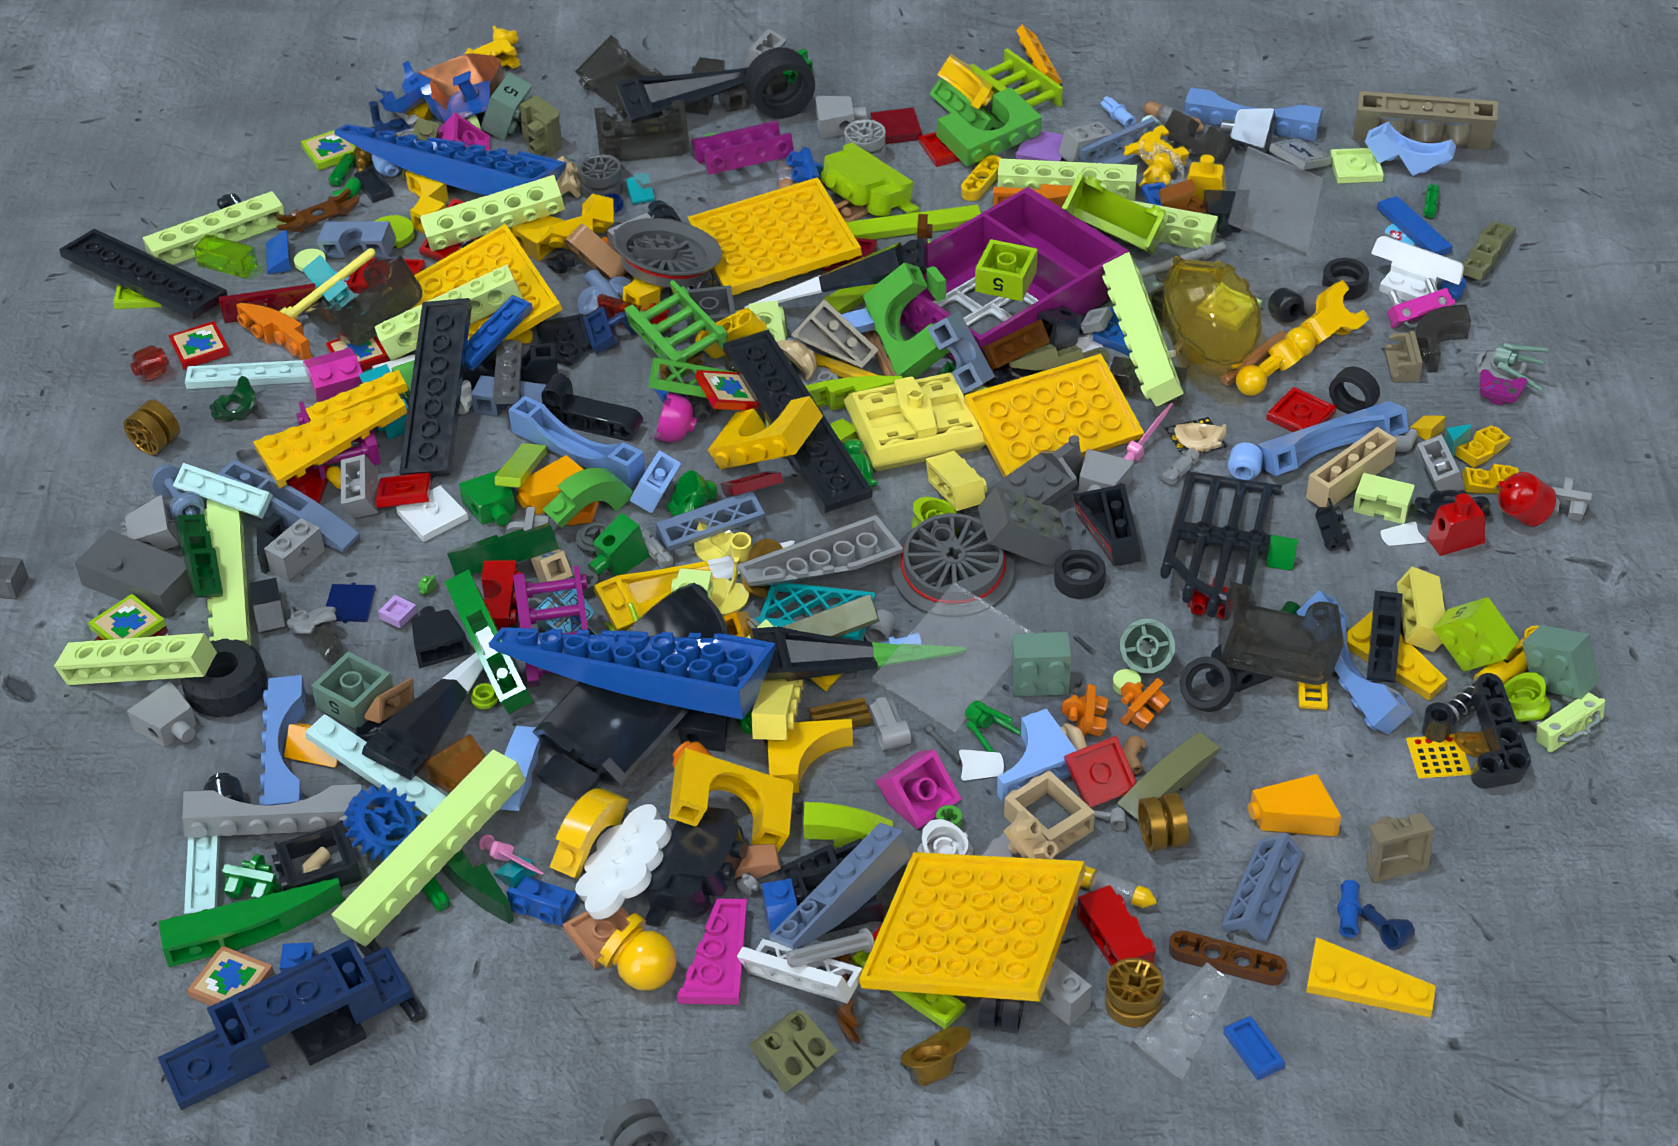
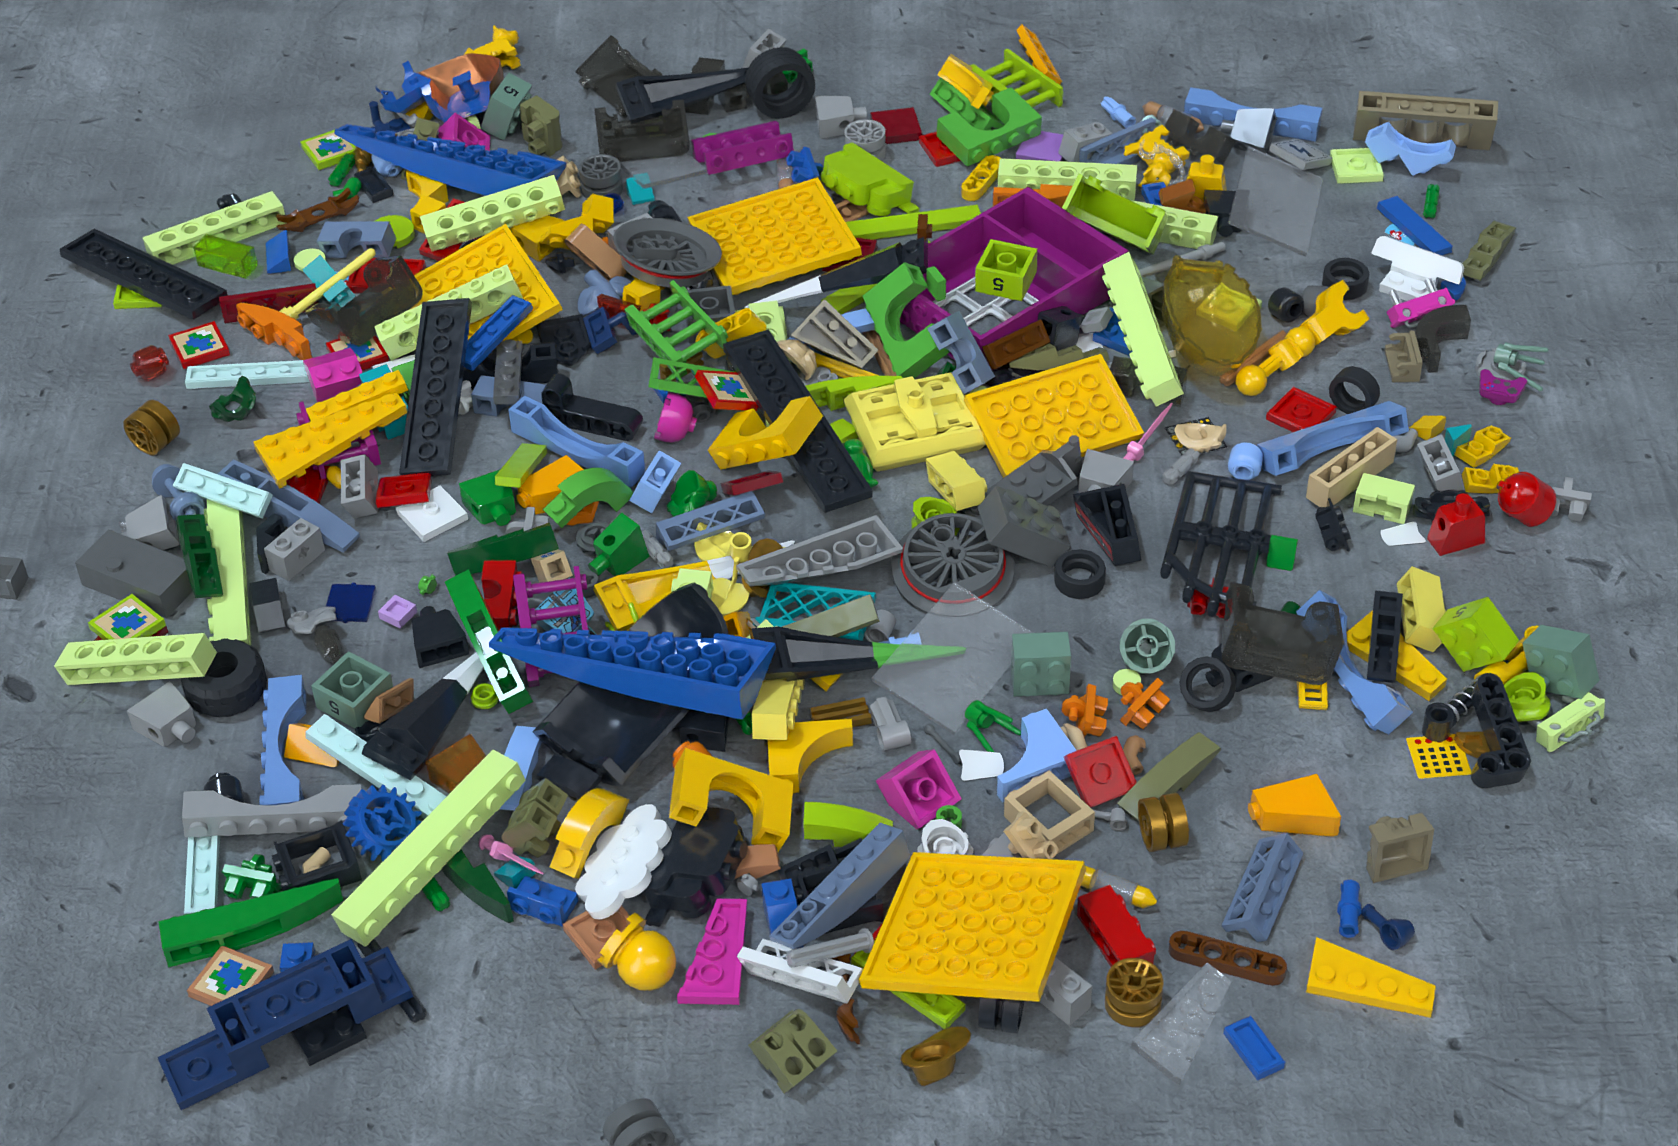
none -> olive hips [502,778,568,858]

